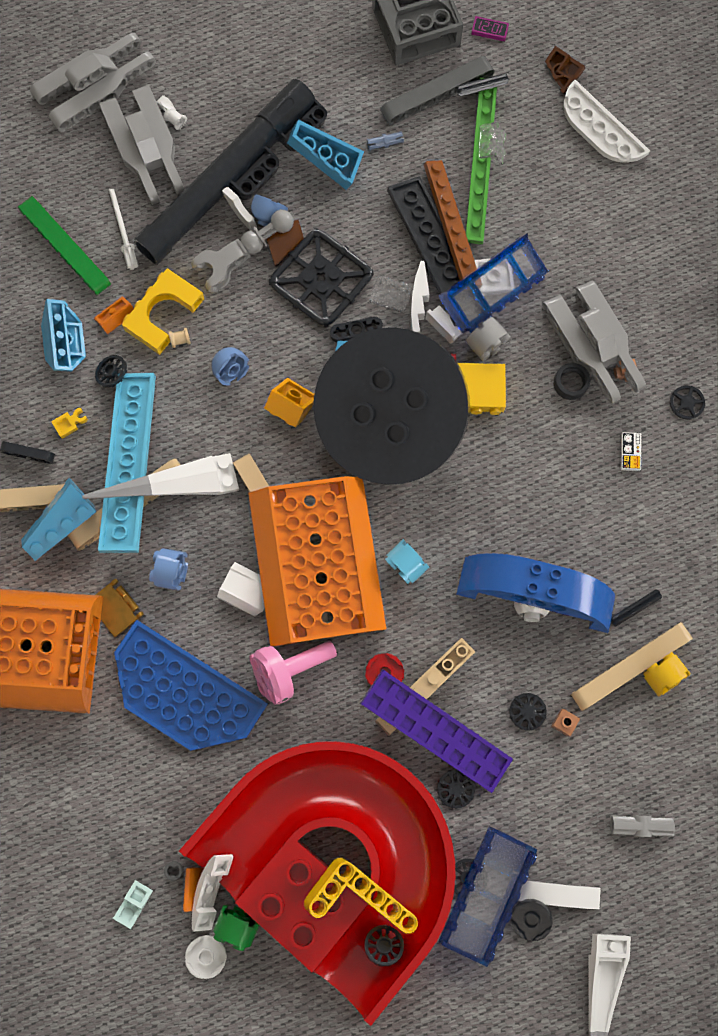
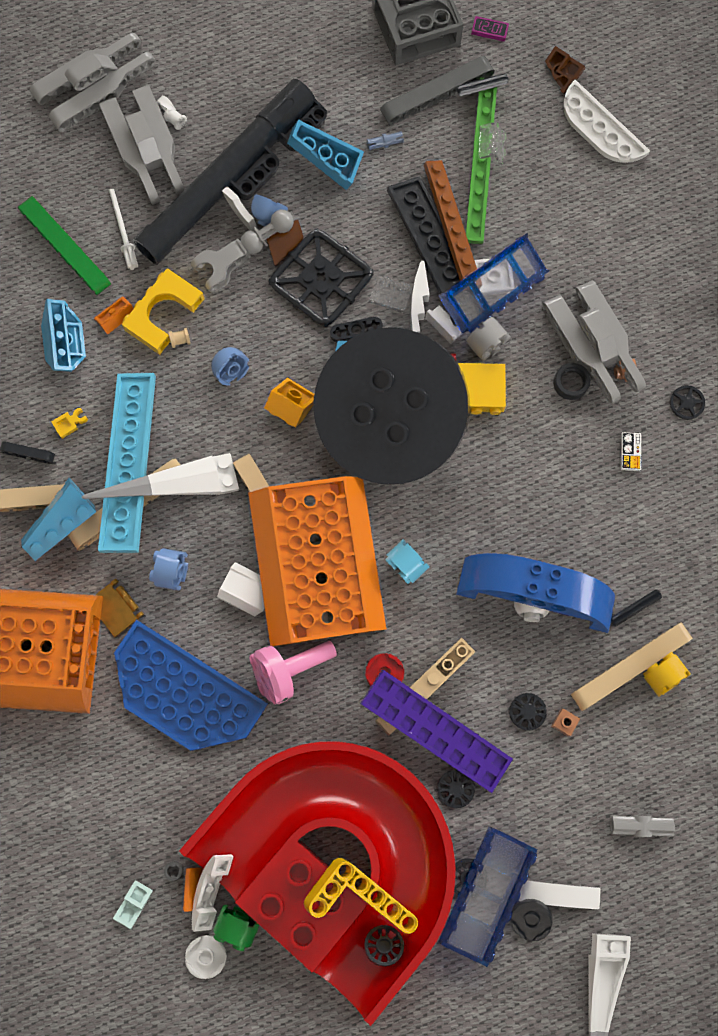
black wheel [95,355,127,388] -> none

